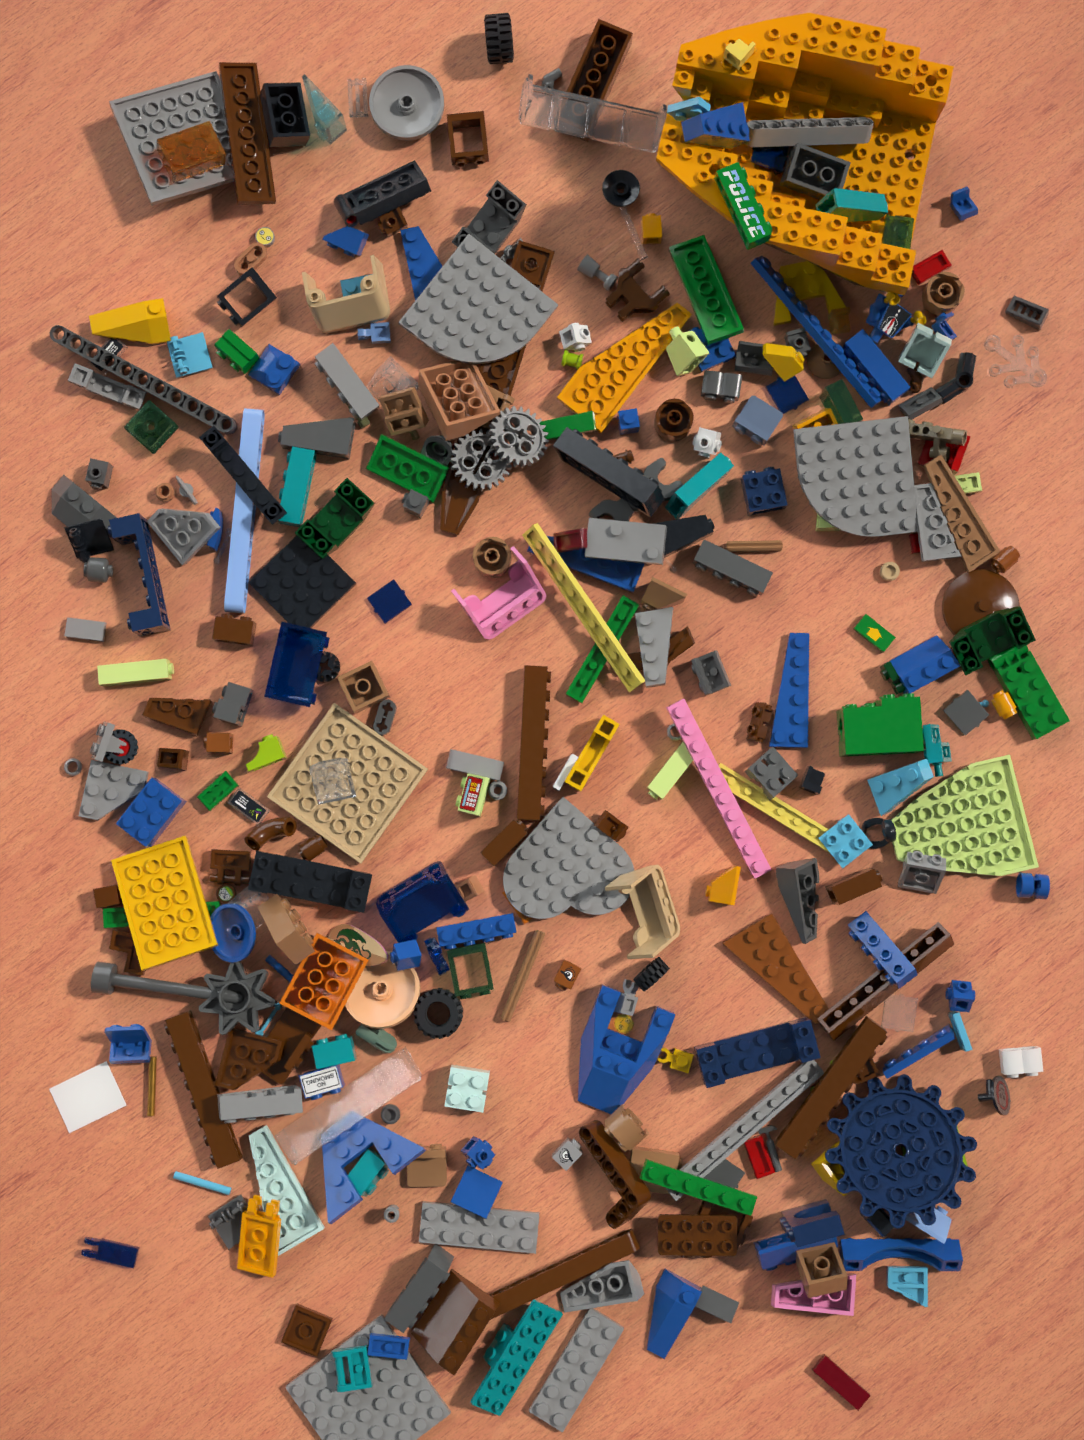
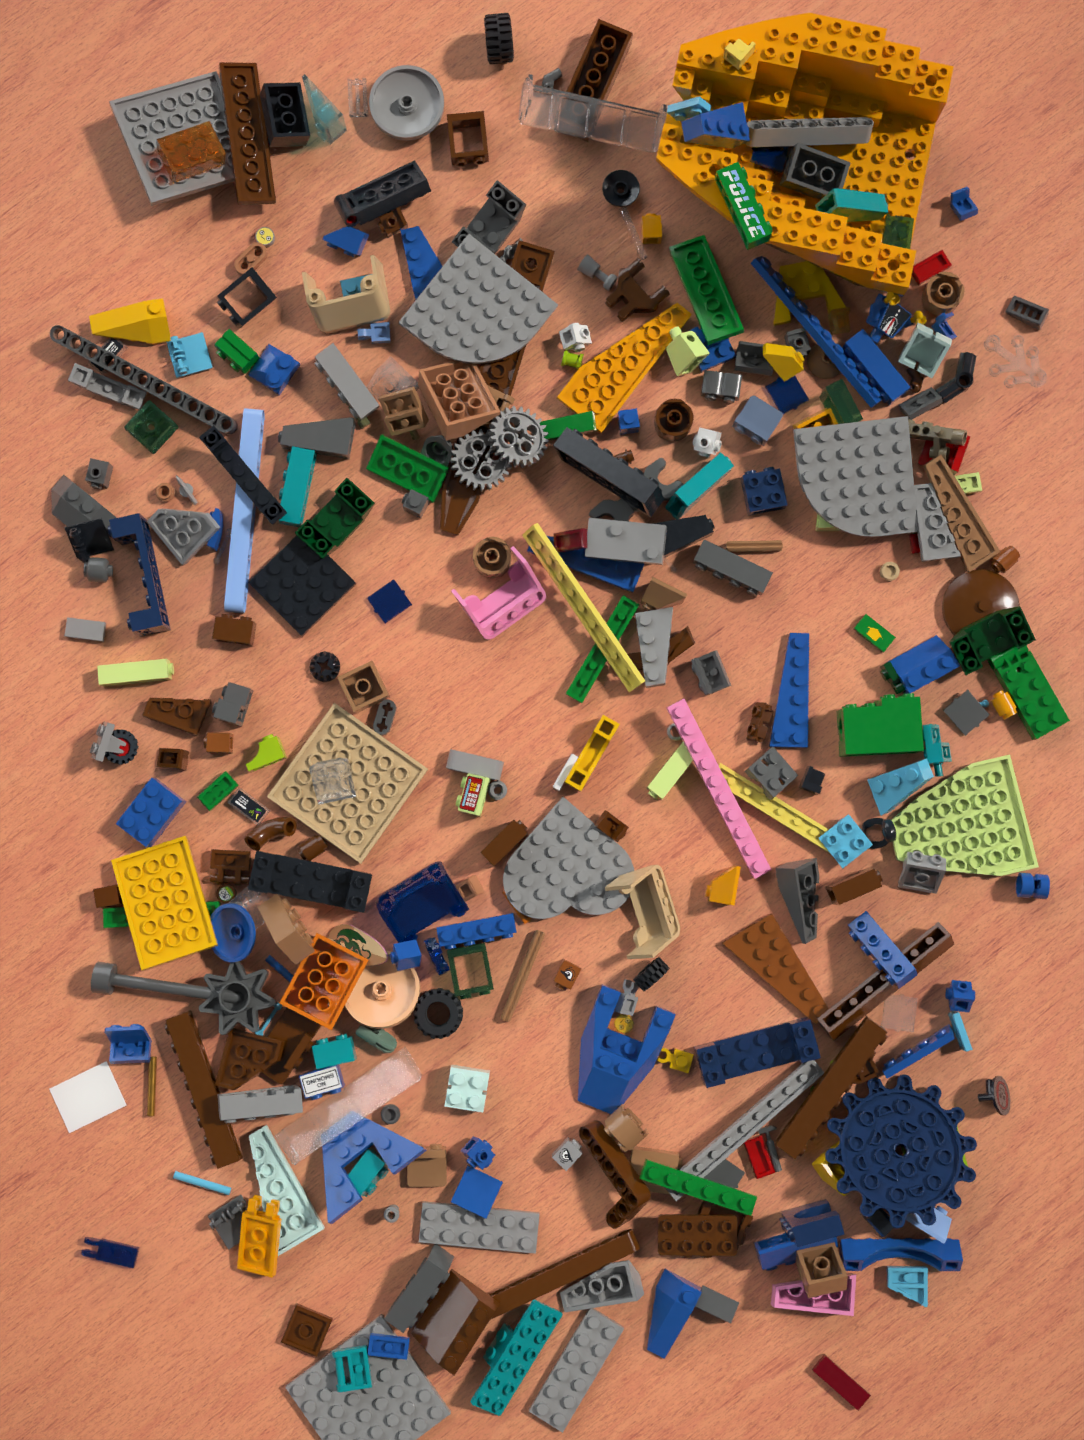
light grey piece [64,758,82,776] -> none
light grey plate [78,760,149,820] -> none
reddish brown plate [109,930,145,976] -> none
clear blue windscreen [264,622,330,708] -> none
reddish brown brick [517,665,551,821] -> none
white brick [999,1046,1043,1078] -> none

